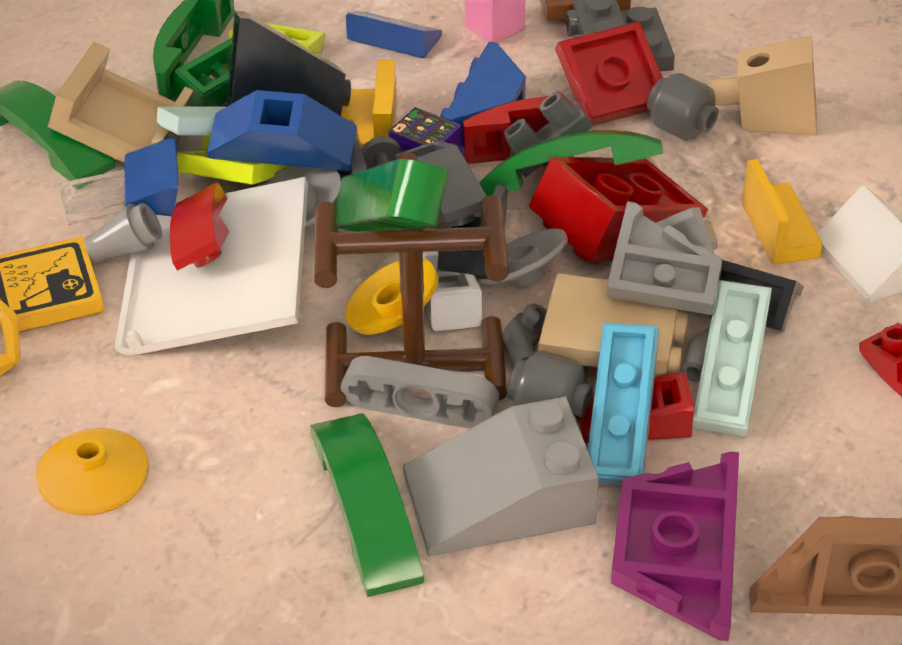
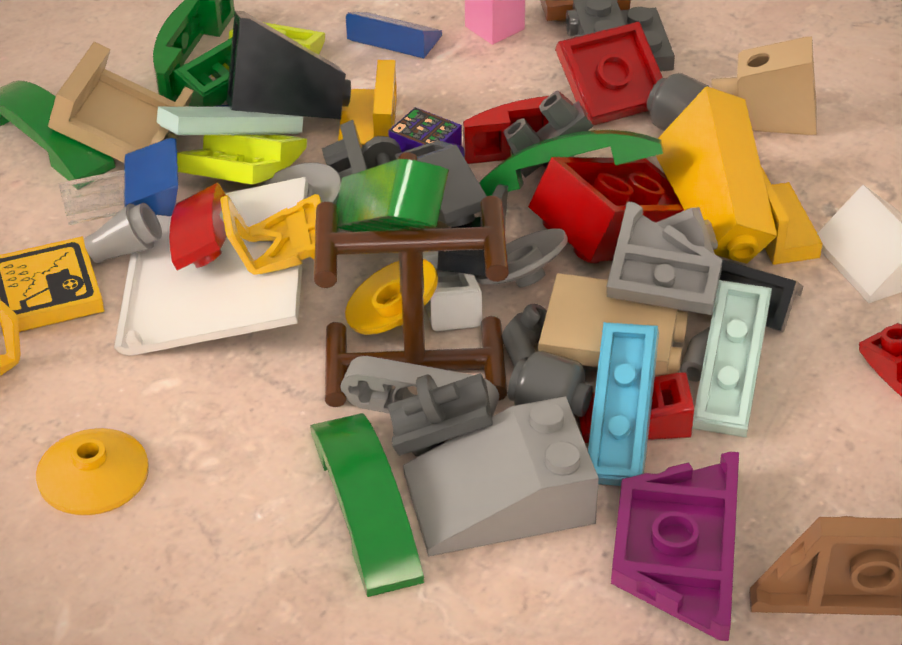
blue slope [207,90,358,171] -> none
blue slope [440,41,526,146] -> none
none -> yellow piece [220,194,322,275]
none -> dark grey hips [388,373,493,457]
none -> yellow slope [656,86,777,264]

